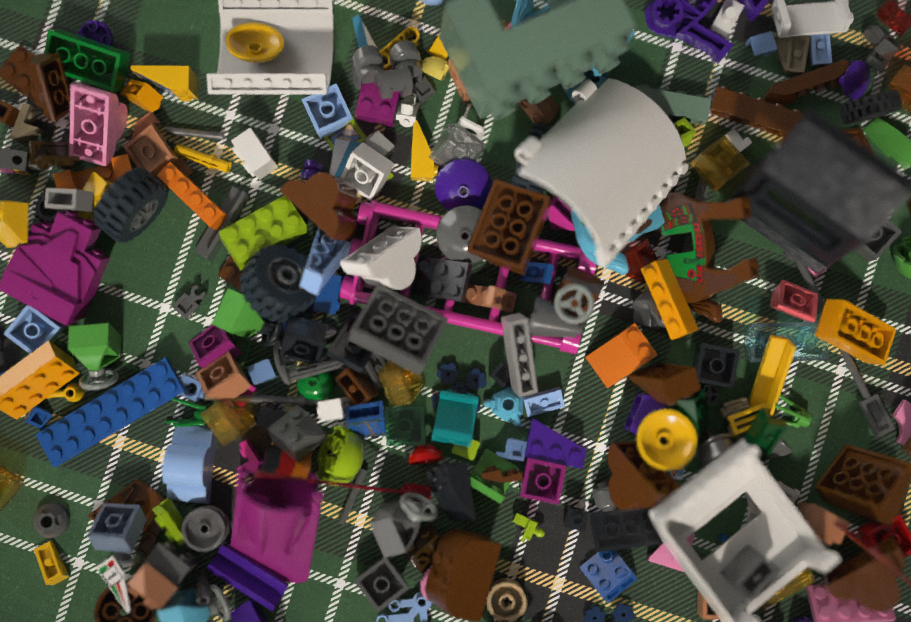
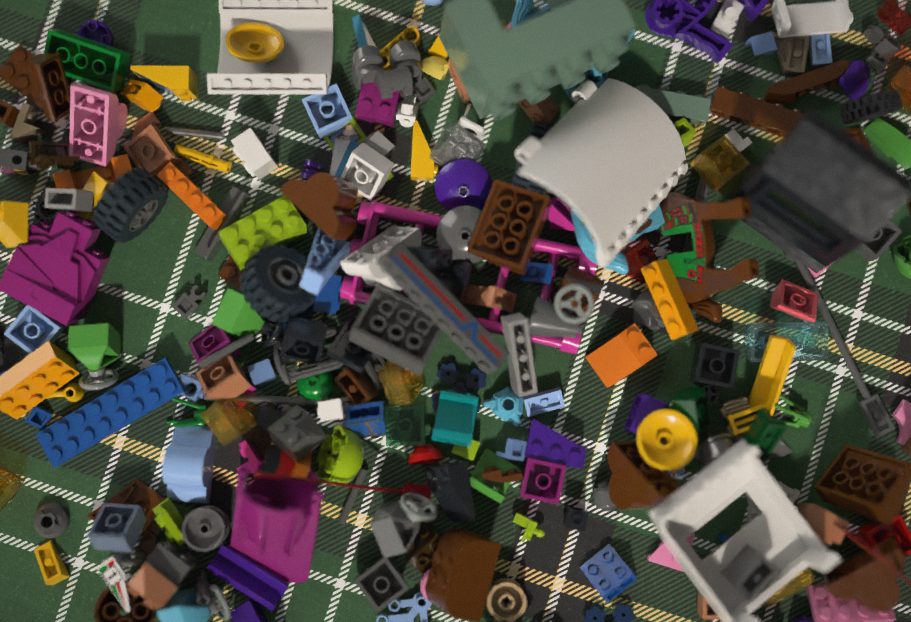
black panel [489,361,510,388] -> none
black plate [589,507,664,553] -> none
reddish brown slope [629,362,701,405] -> none
light orange brick [815,299,897,365] -> none
none -> dark grey bar [198,333,254,369]
none -> dark grey brick [376,241,509,374]
none -> black brick [405,246,453,273]

